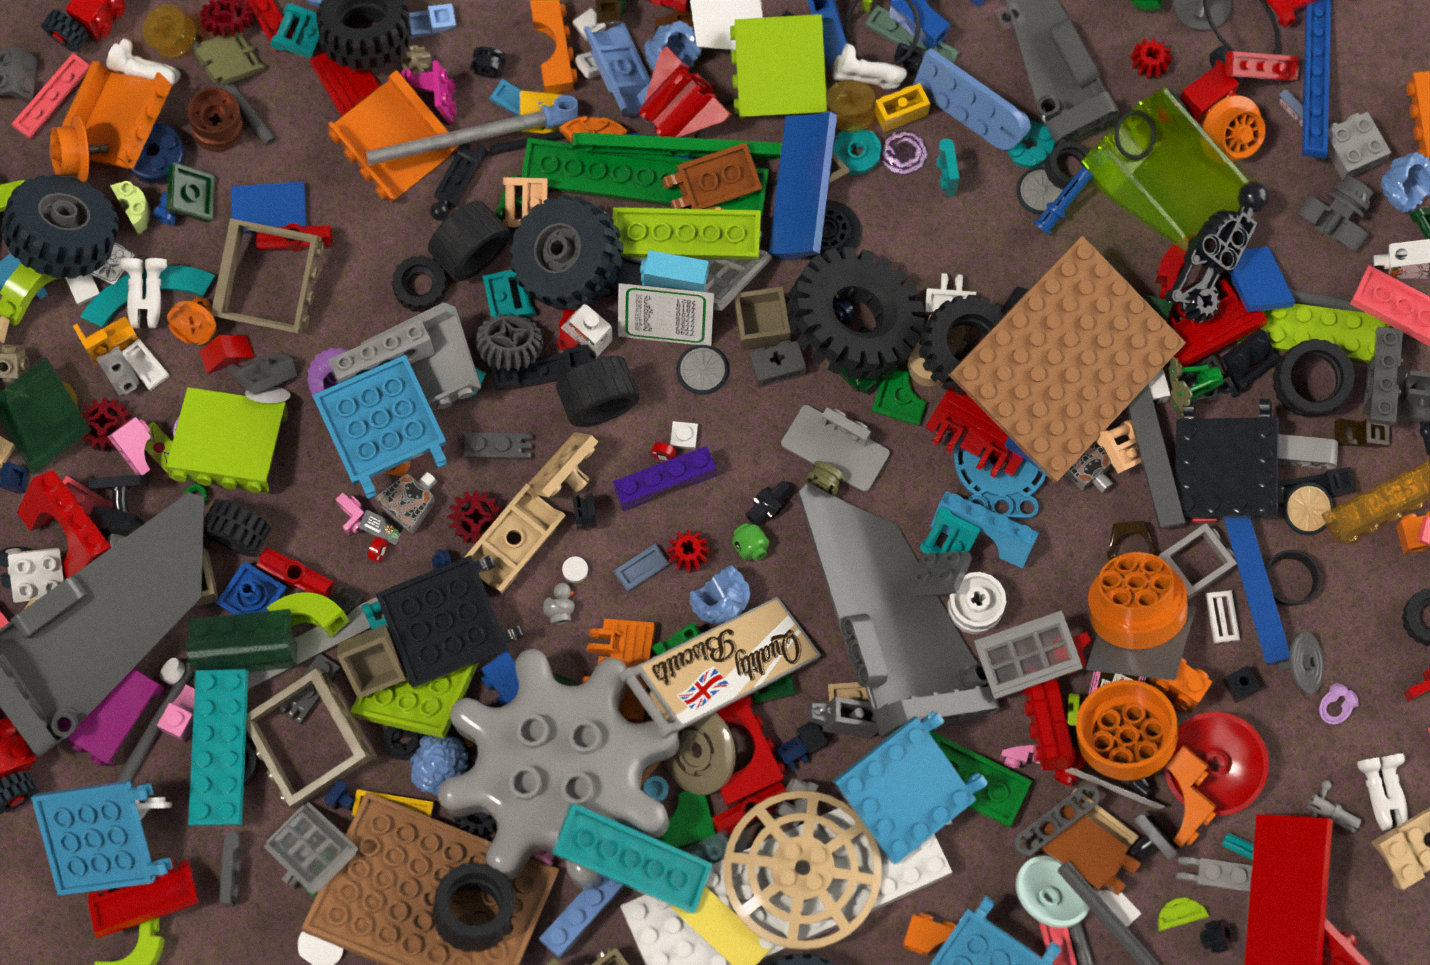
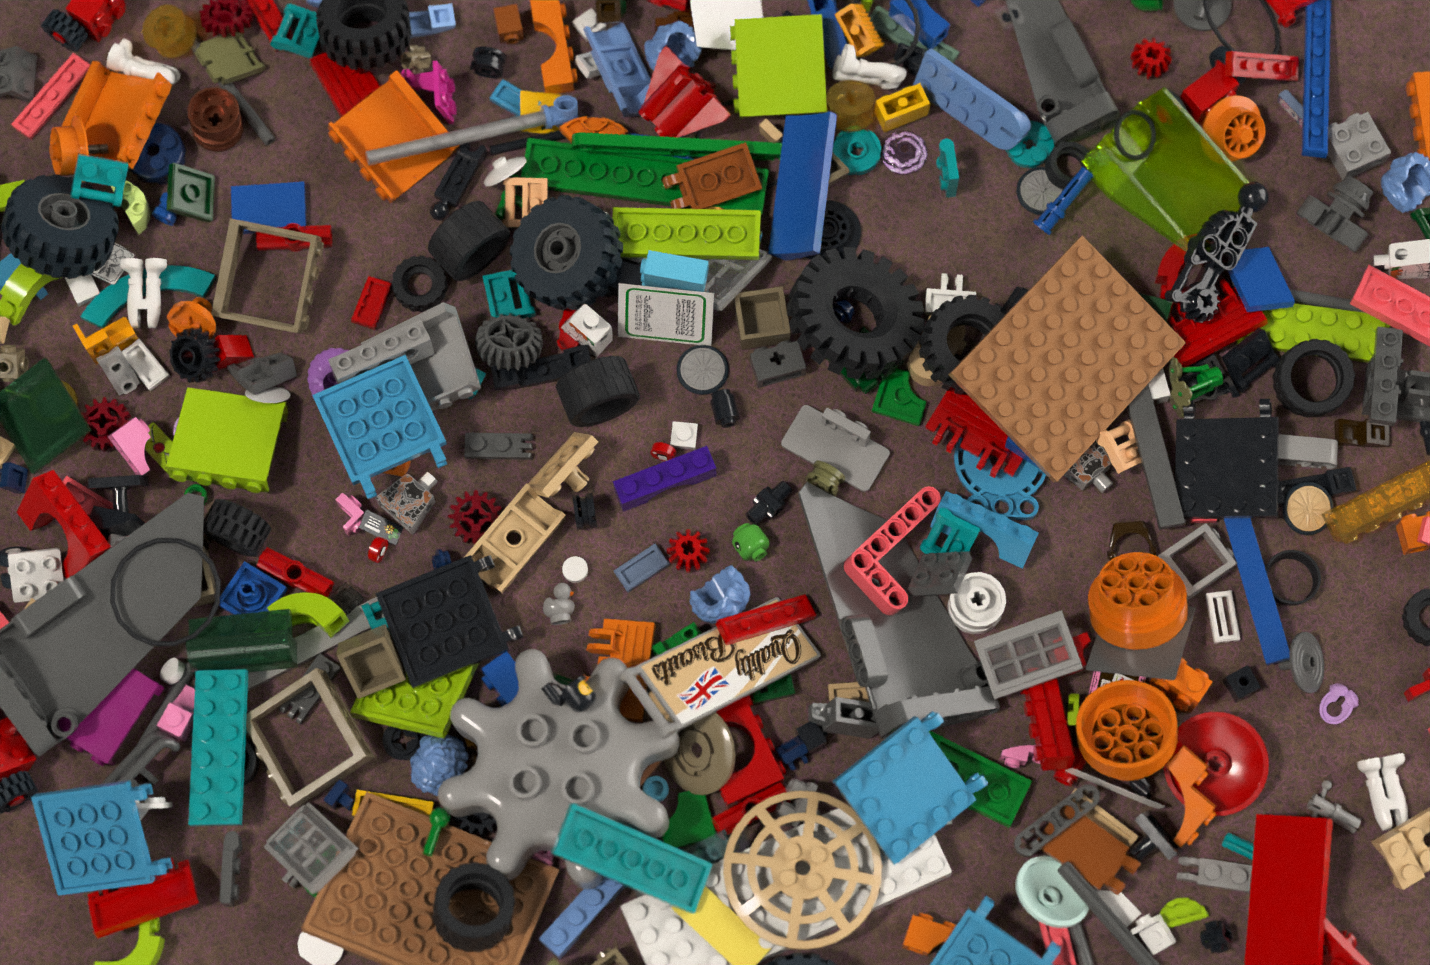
none -> teal plate [70,153,129,207]
none -> dark grey piece [101,731,181,787]
none -> black piece [110,538,221,646]
none -> black gear [169,328,220,383]
none -> red plate [351,276,392,330]
none -> green bar [422,808,450,857]
none -> white dish [484,156,527,187]
none -> dark orange brick [493,4,524,45]
none -> black piece [541,674,596,713]
none -> black brick [710,389,740,428]
none -> red tile [715,594,817,646]
none -> tan tile [759,119,783,143]
none -> light orange brick [834,4,884,57]
none -> coral beam [844,486,941,616]
none -> white bracket [1130,914,1176,956]

